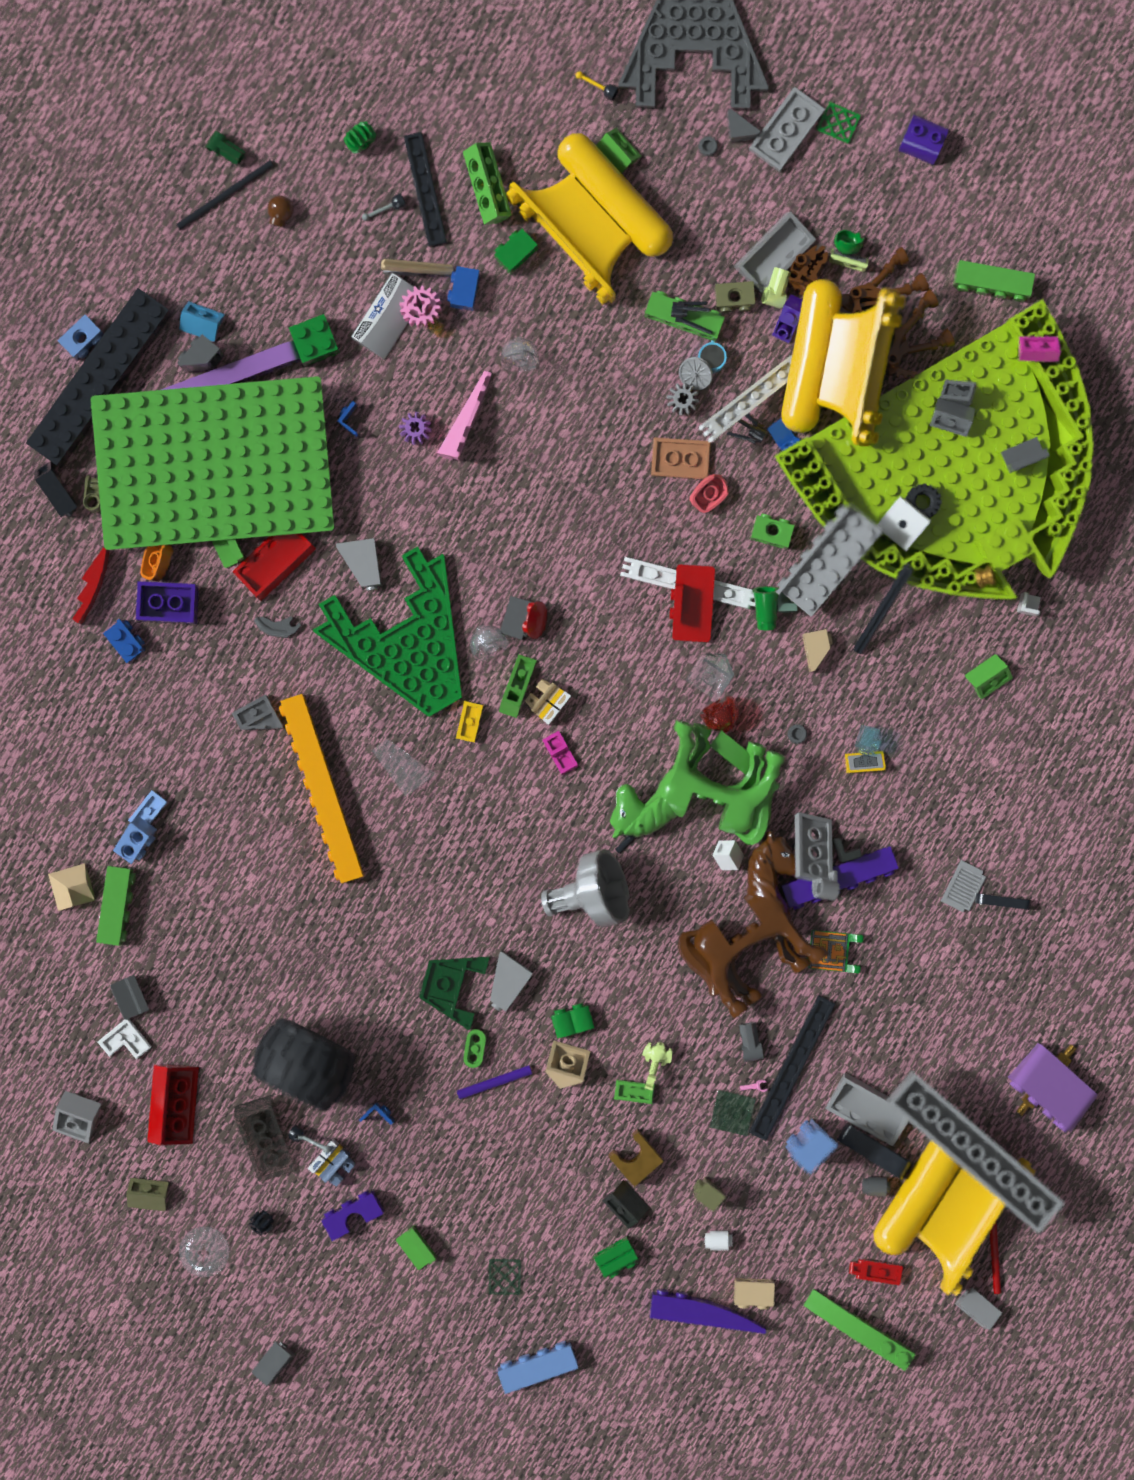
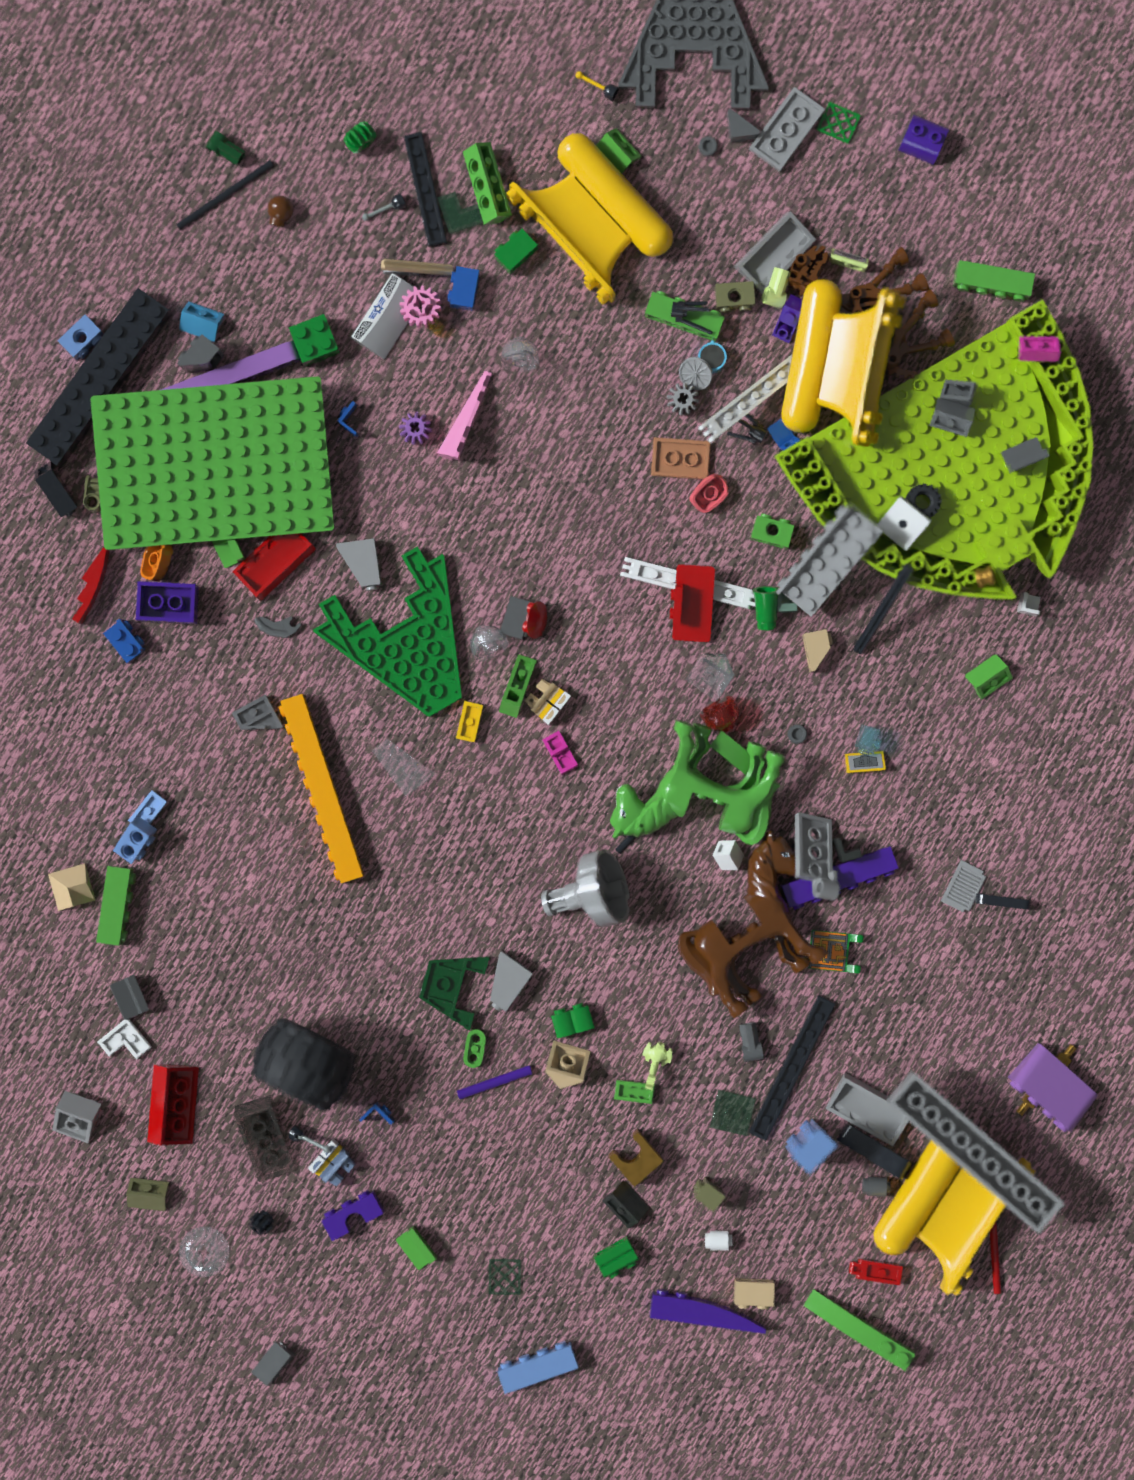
bright pink hand [740,1080,768,1092] -> none
green hair [834,230,865,255] -> none
light grey hinge [955,1288,1002,1330] -> none
none -> clear green tile [437,192,484,235]

